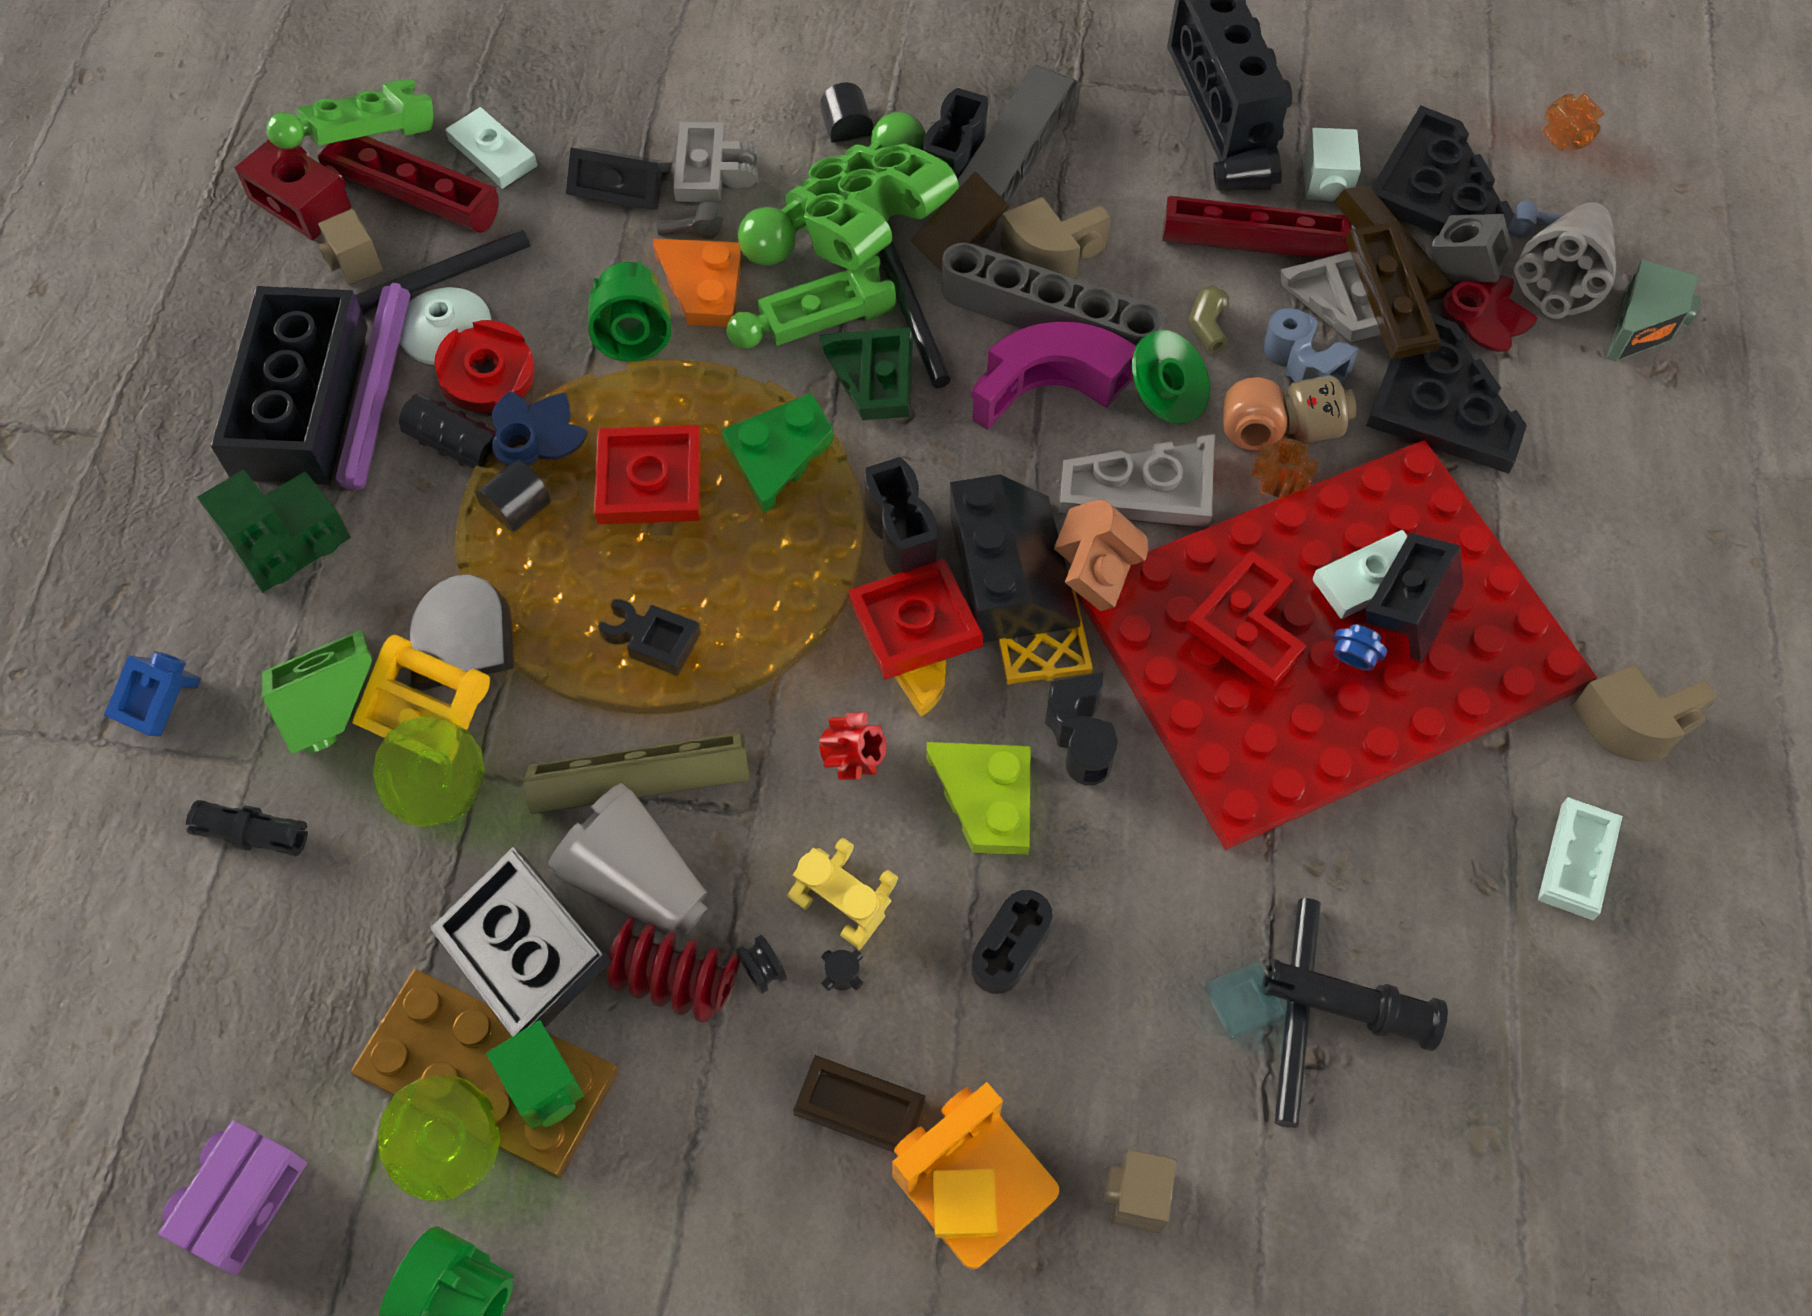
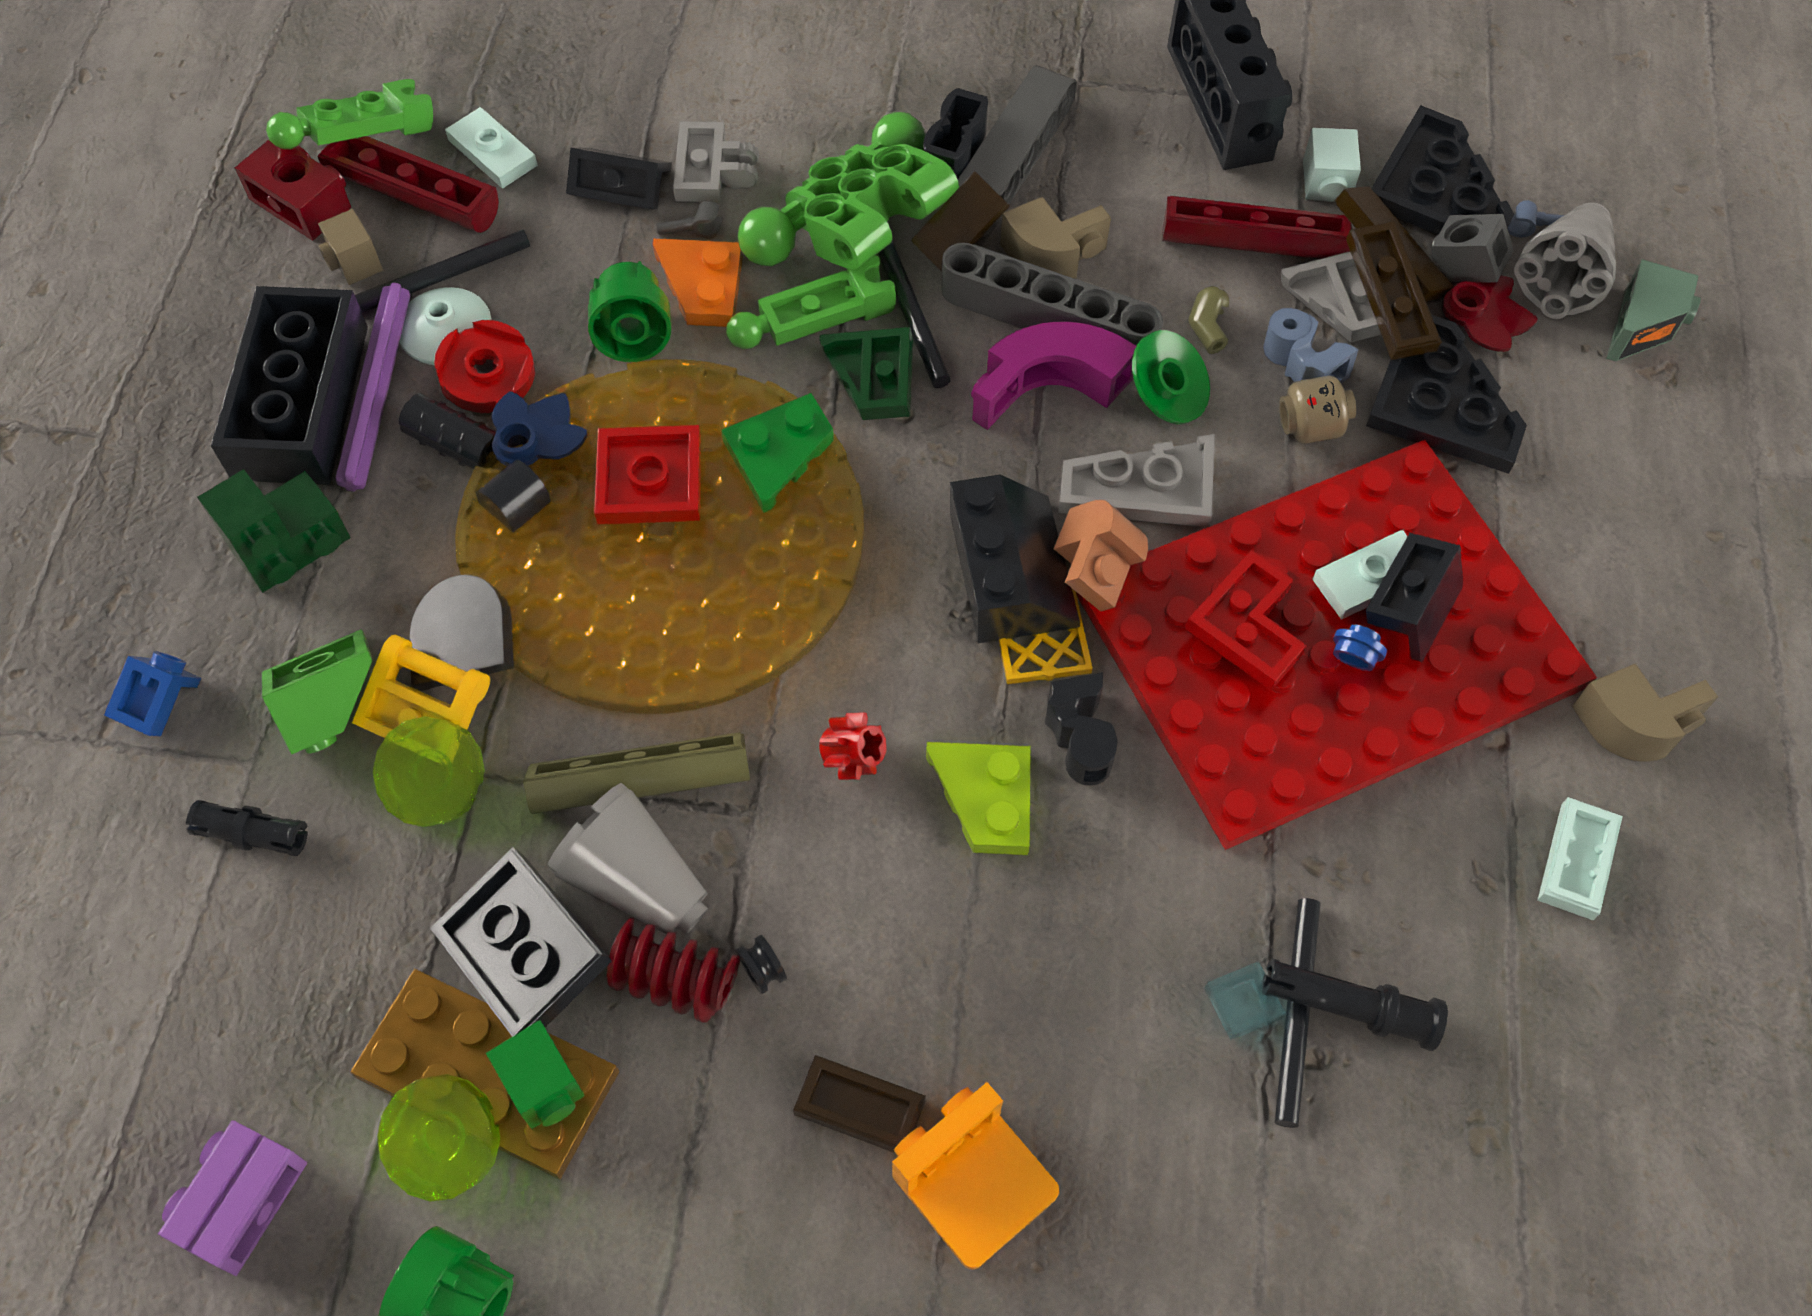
black plate [598,599,701,676] -> none
light yellow piece [787,838,898,950] -> none
black brick [821,82,874,143] -> none
black piece [821,949,864,991] -> none
red plate [848,558,983,680] -> none
black brick [865,457,937,575] -> none
yellow tile [895,660,947,716] -> none
yellow tile [932,1169,998,1238] -> none
black beam [971,890,1053,994] -> none
dark tan plate [1104,1149,1177,1233] -> none
black cone [1213,144,1282,190] -> none
nougat head [1223,377,1287,450] -> none
clear orange gear [1251,436,1318,498] -> none
clear orange gear [1542,93,1604,151] -> none

